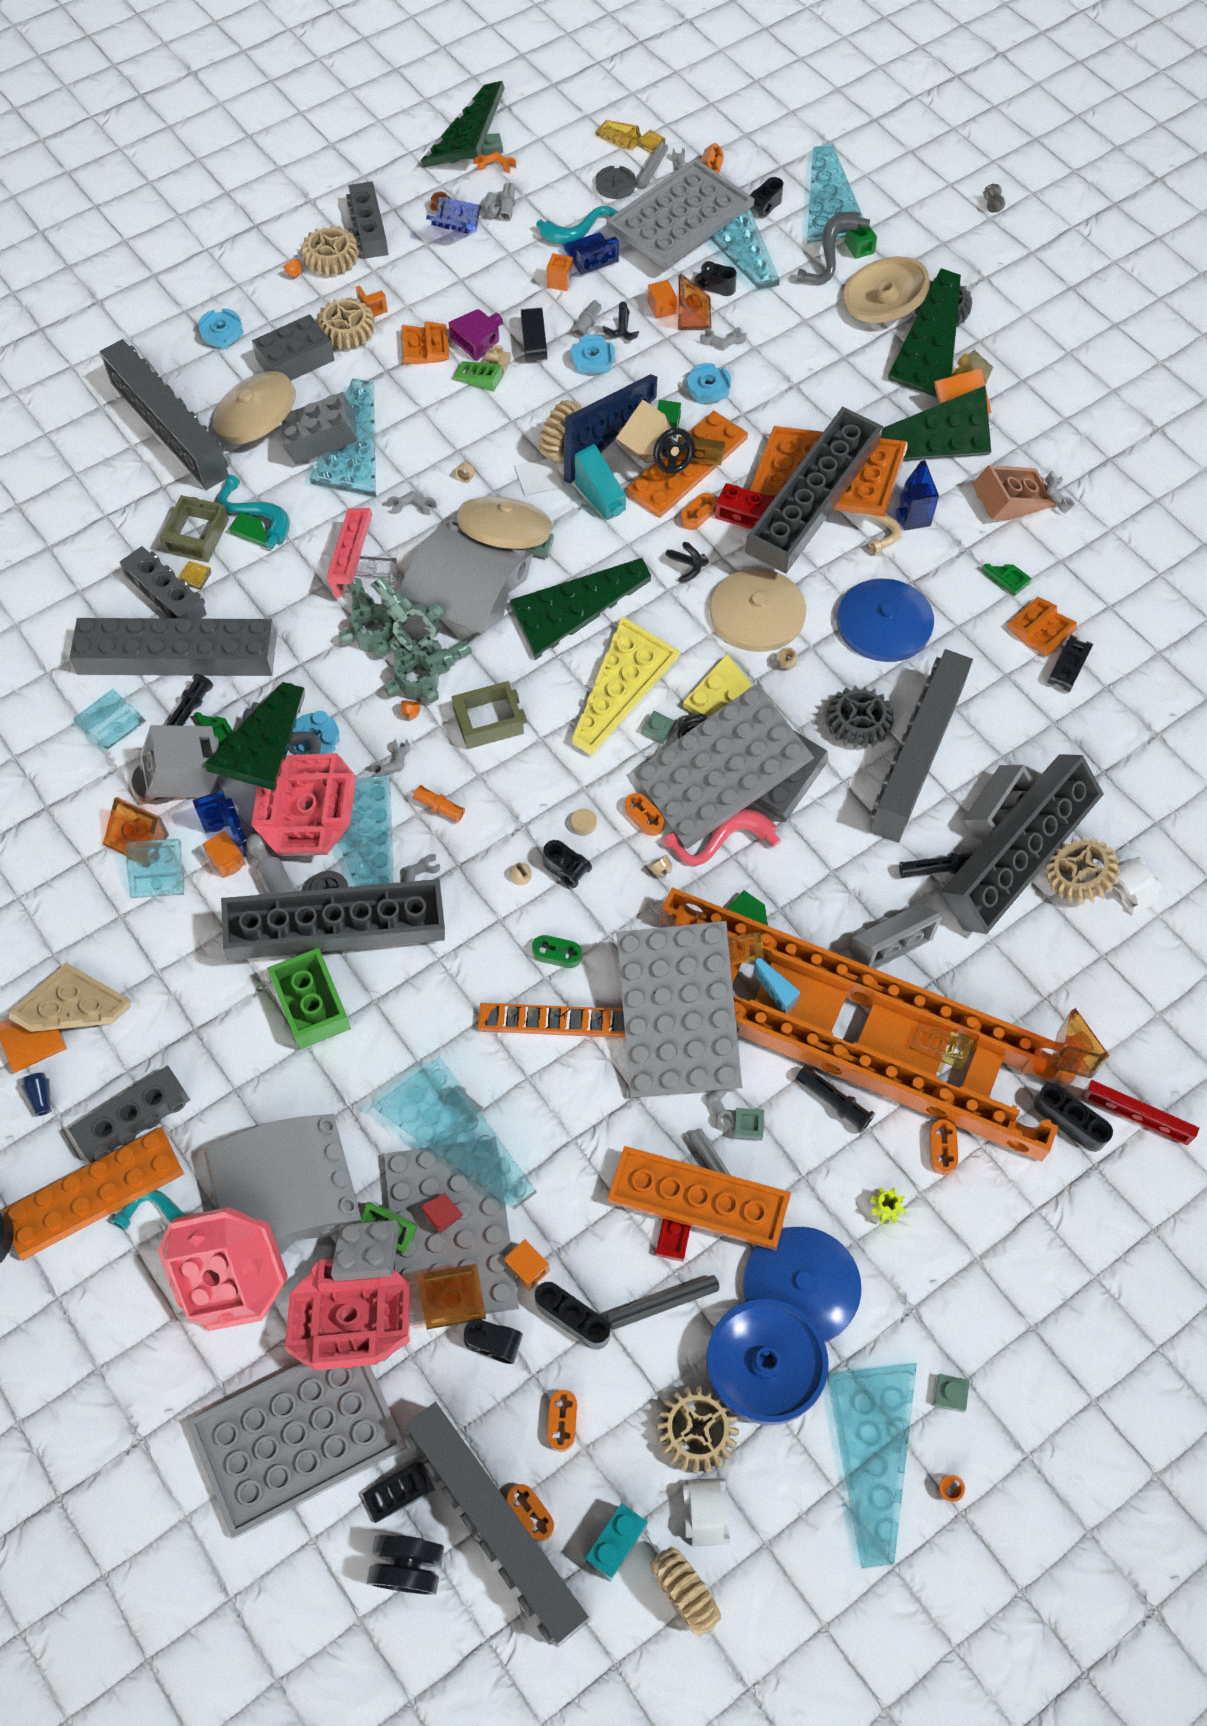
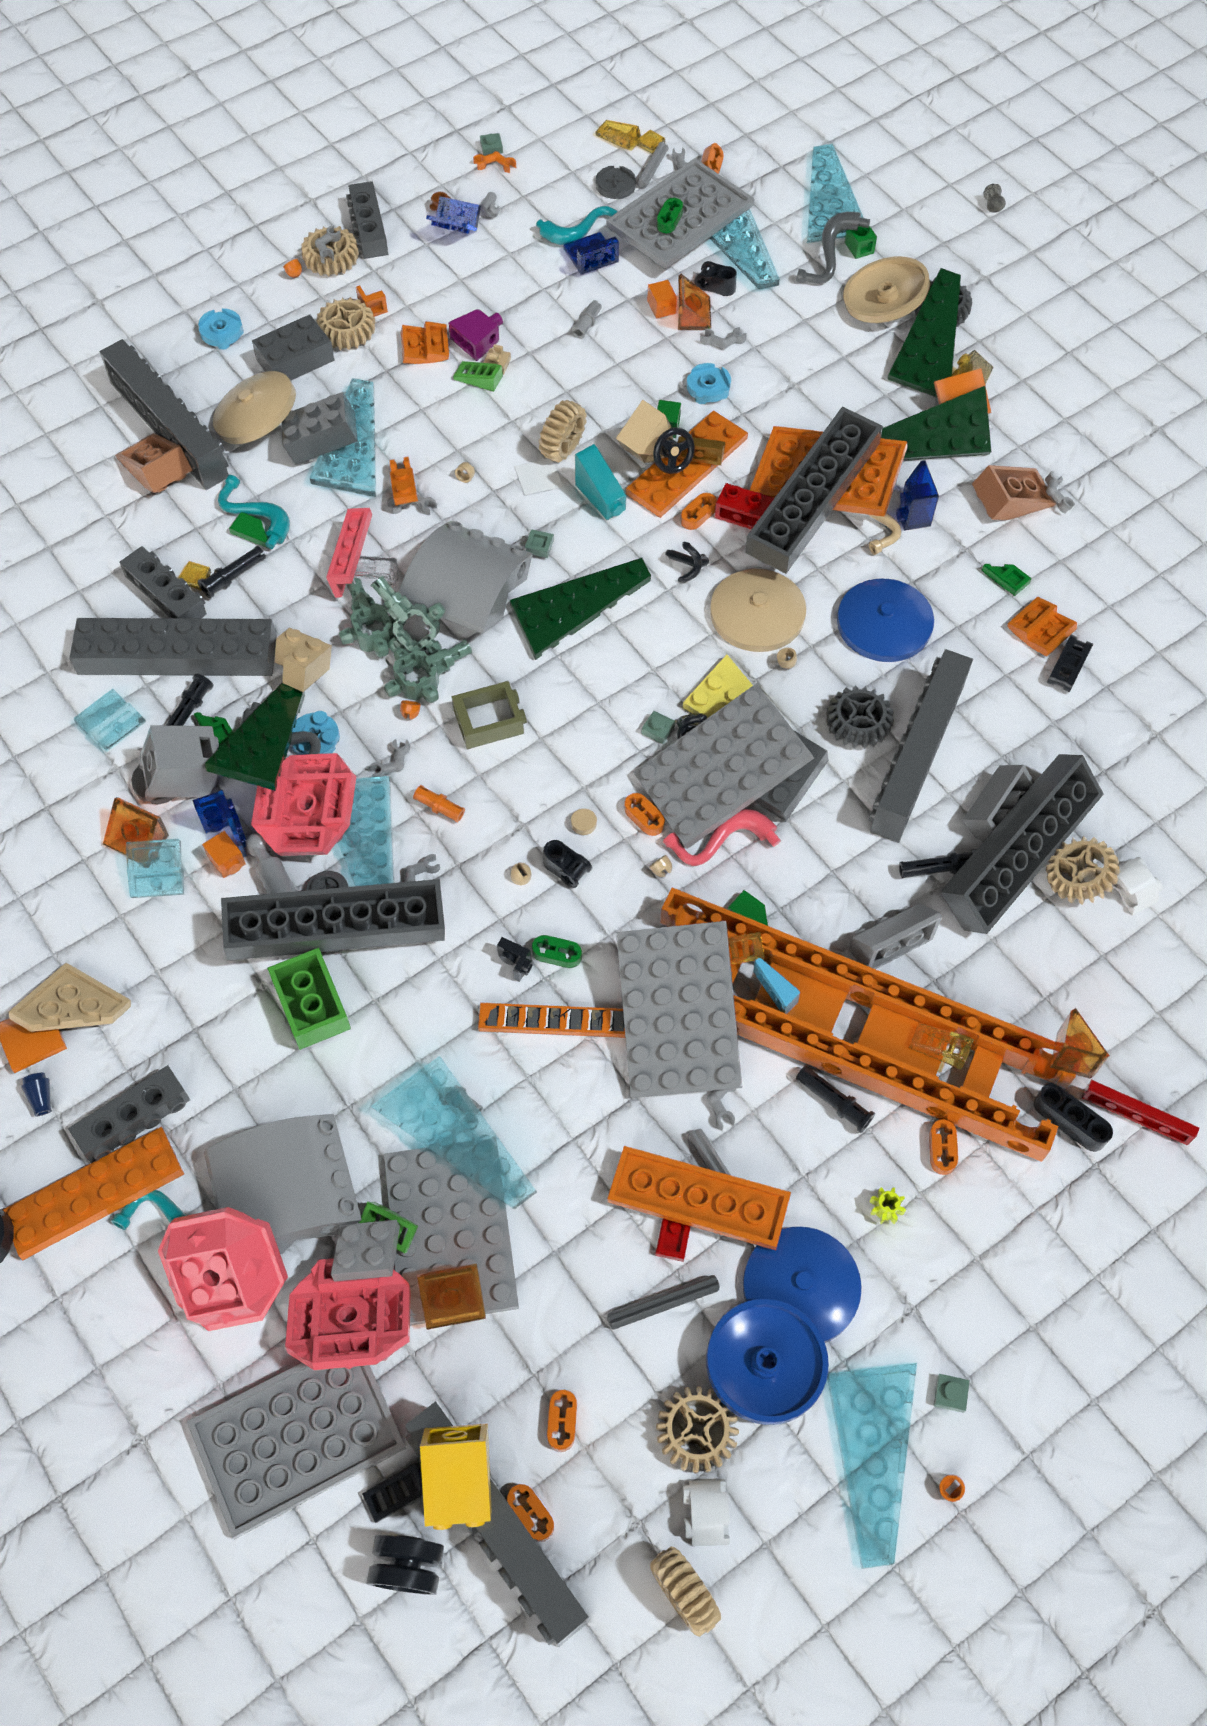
olive window [159,495,229,563] -> none
dark green wing [421,81,505,167] -> none
red slope [421,1193,463,1234] -> none
tan dish [457,496,552,549] -> none
black piece [464,1319,523,1364] -> none
light grey axle [499,182,516,222] -> none
orange panel [504,1239,550,1291] -> none
black beam [521,307,547,361] -> none
black beam [535,1282,610,1350] -> none
orange panel [546,253,573,291] -> none
dark blue wing [564,374,658,484] -> none
medium azure plate [571,335,615,374] -> none
light yellow wing [572,616,680,756] -> none
teal brick [585,1503,648,1581] -> none
black piece [602,301,640,340] -> none
sand green plate [734,1108,764,1140] -> none
black piece [750,177,784,217] -> none
none -> nougat slope [115,433,192,493]
none -> black pin [198,546,266,598]
none -> tan brick [275,628,332,692]
none -> light grey arm [315,225,341,264]
none -> orange hinge [389,457,418,506]
none -> yellow slope [420,1423,492,1530]
none -> black bracket [497,937,533,982]
none -> green beam [657,198,683,234]

